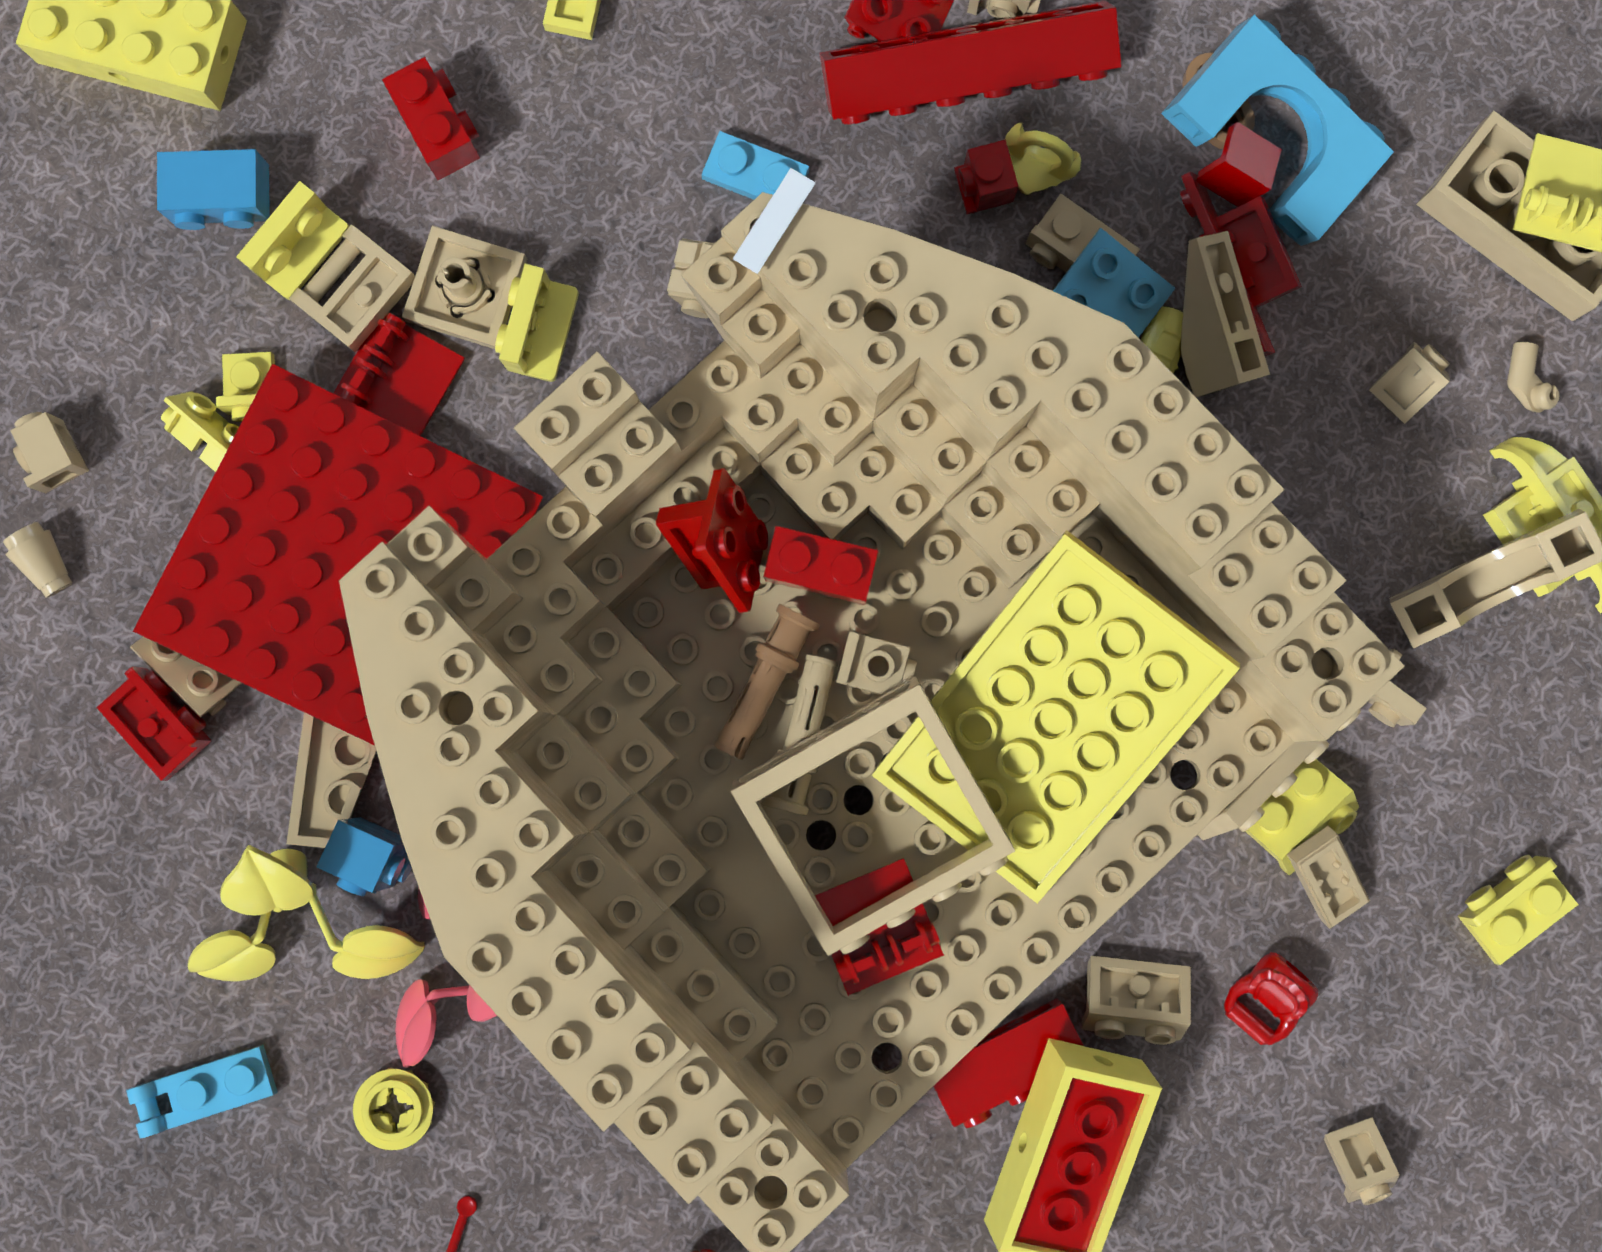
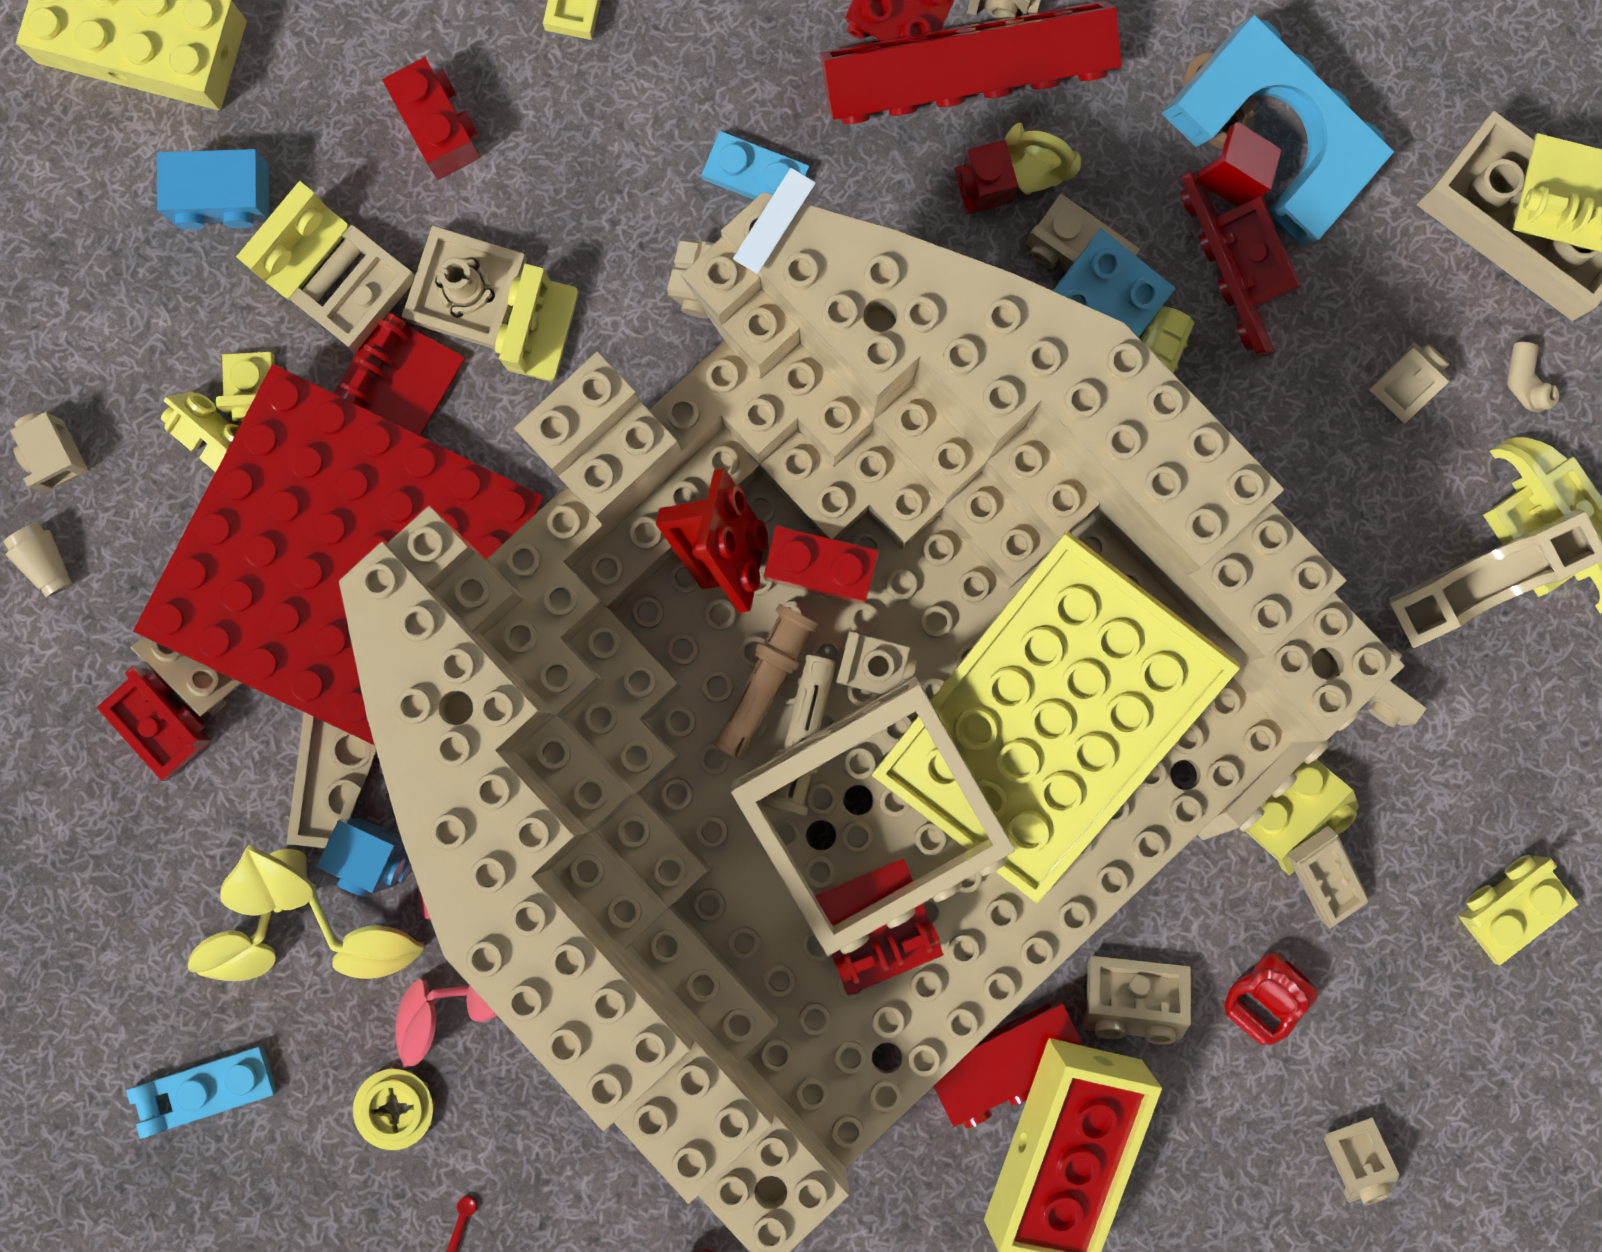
tan slope [1180,231,1270,397] -> none

